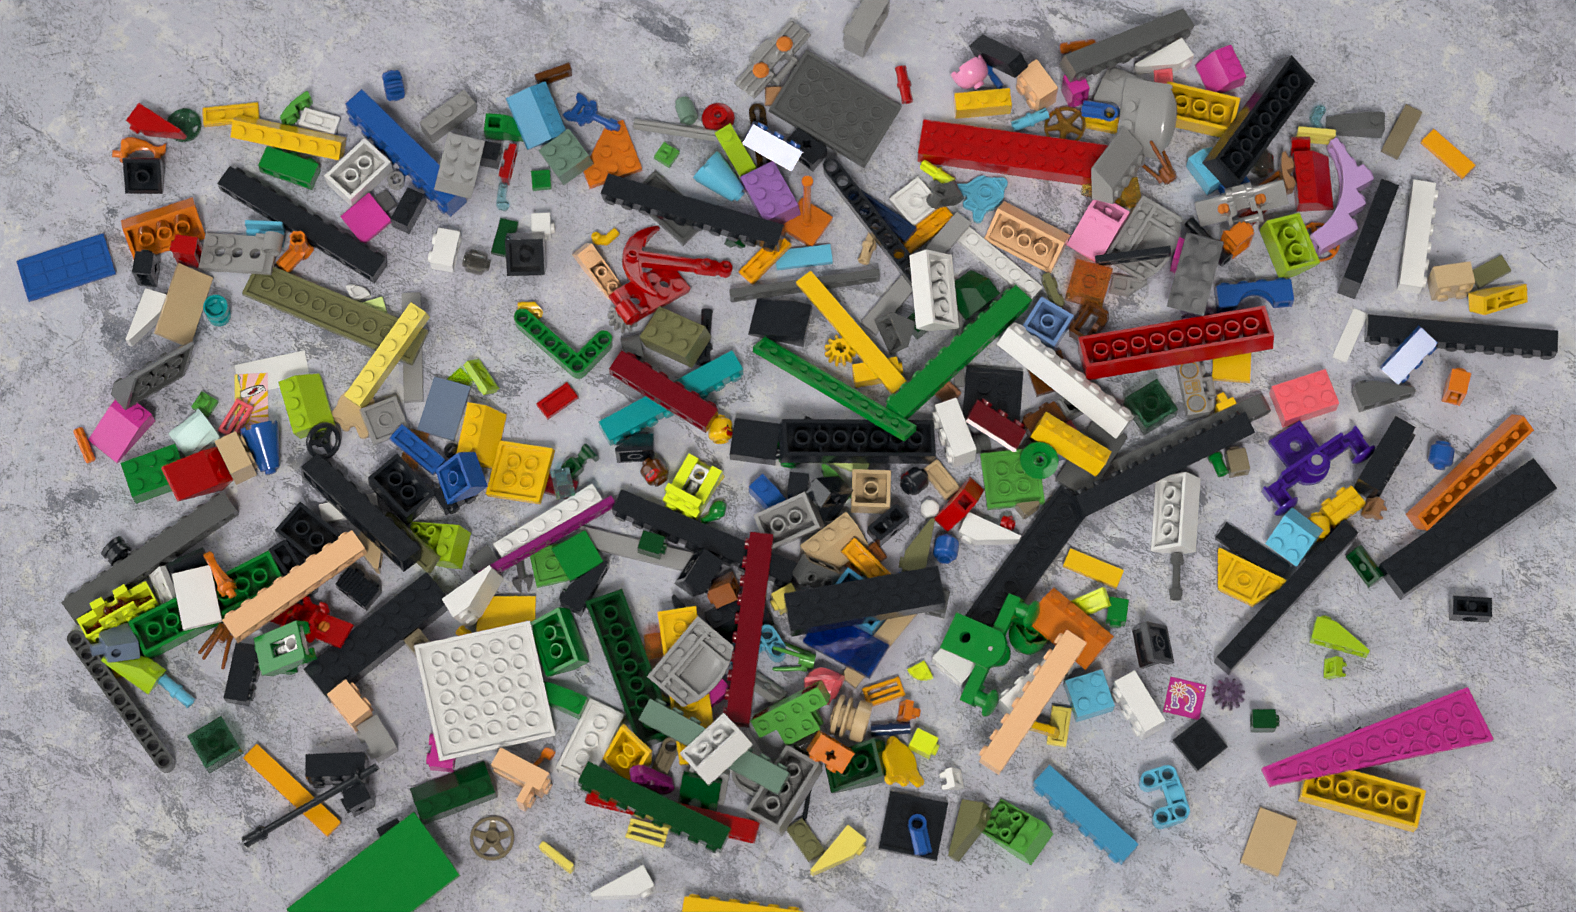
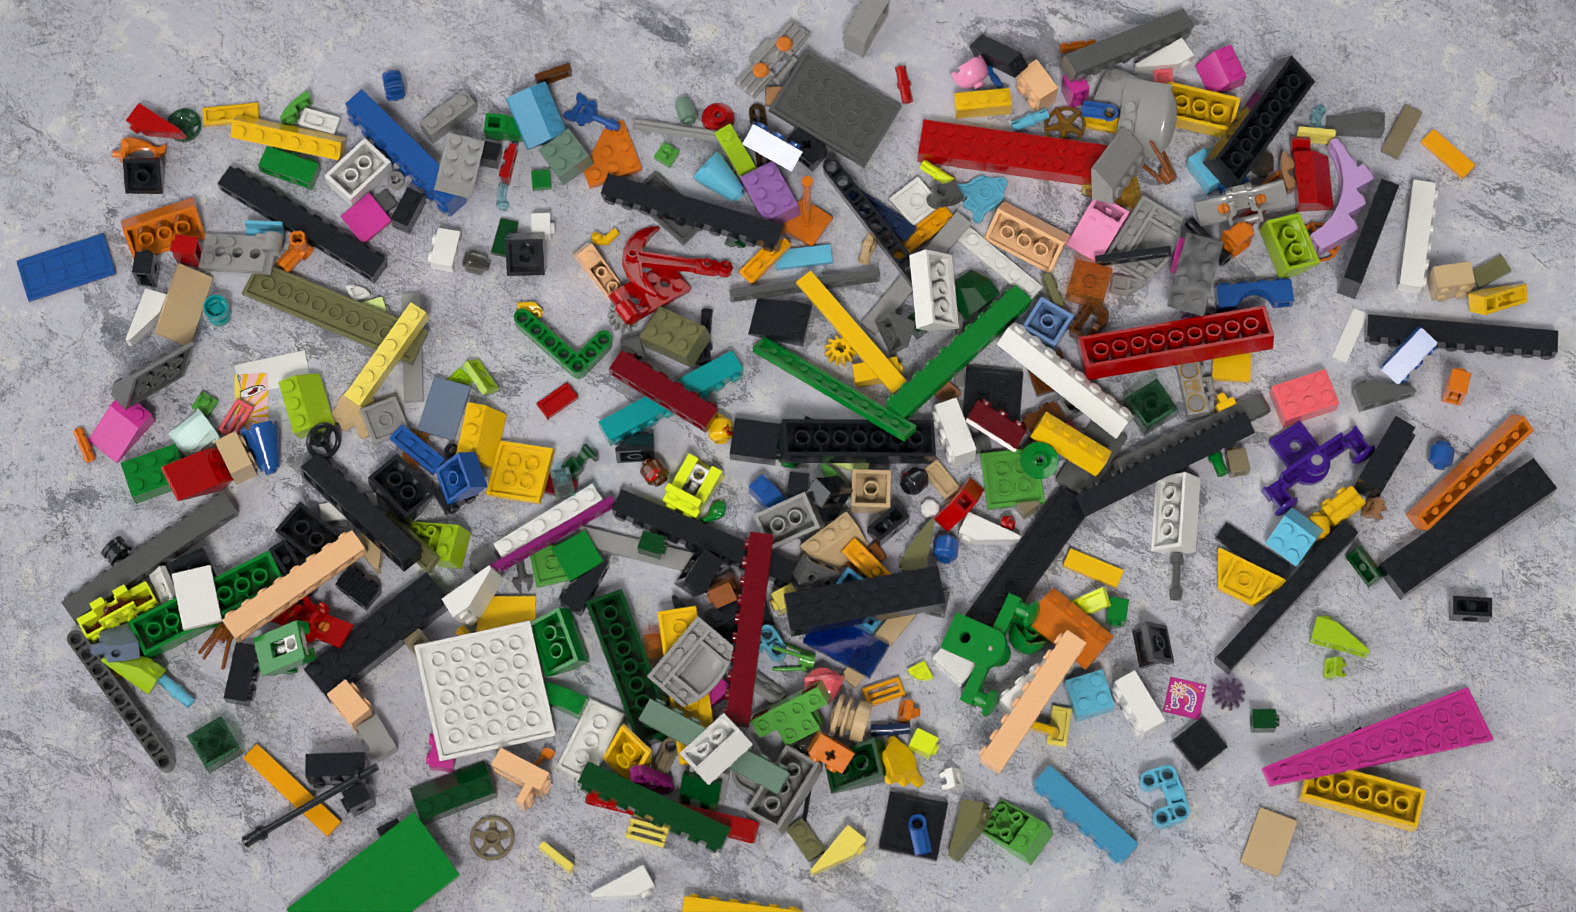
orange animal [203,551,237,599] -> none

